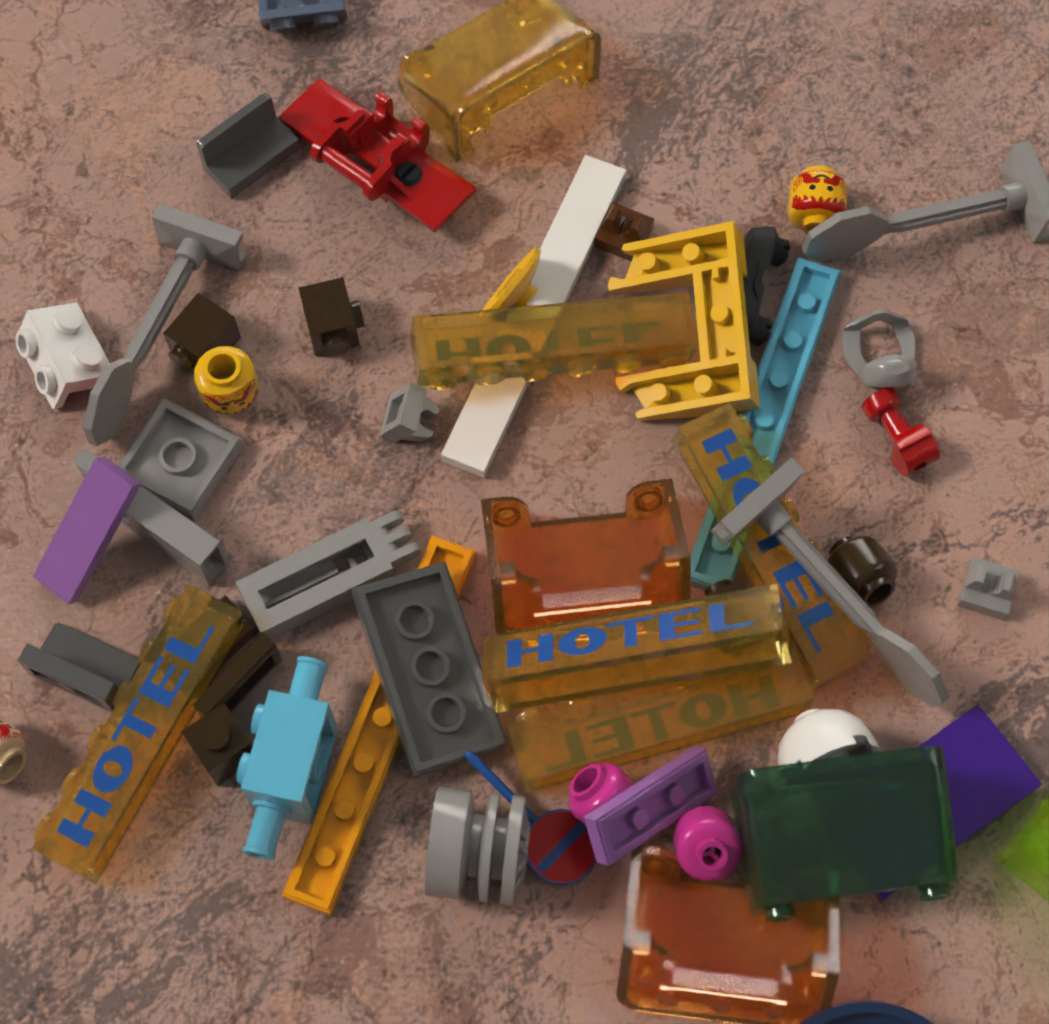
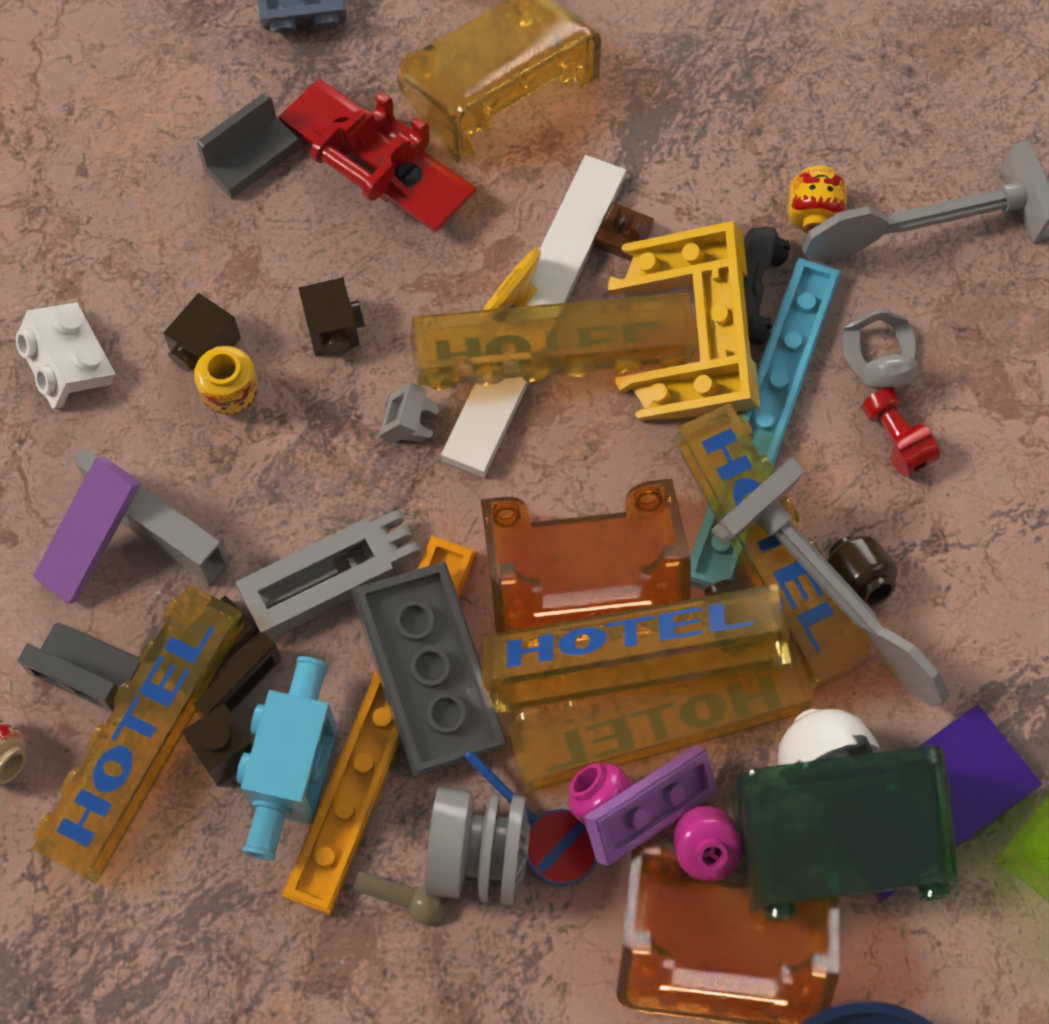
light grey piece [83,204,247,446] -> none
light grey tile [117,398,245,521] -> none
light grey tile [957,557,1020,621] -> none
none -> dark tan bar [353,871,449,925]

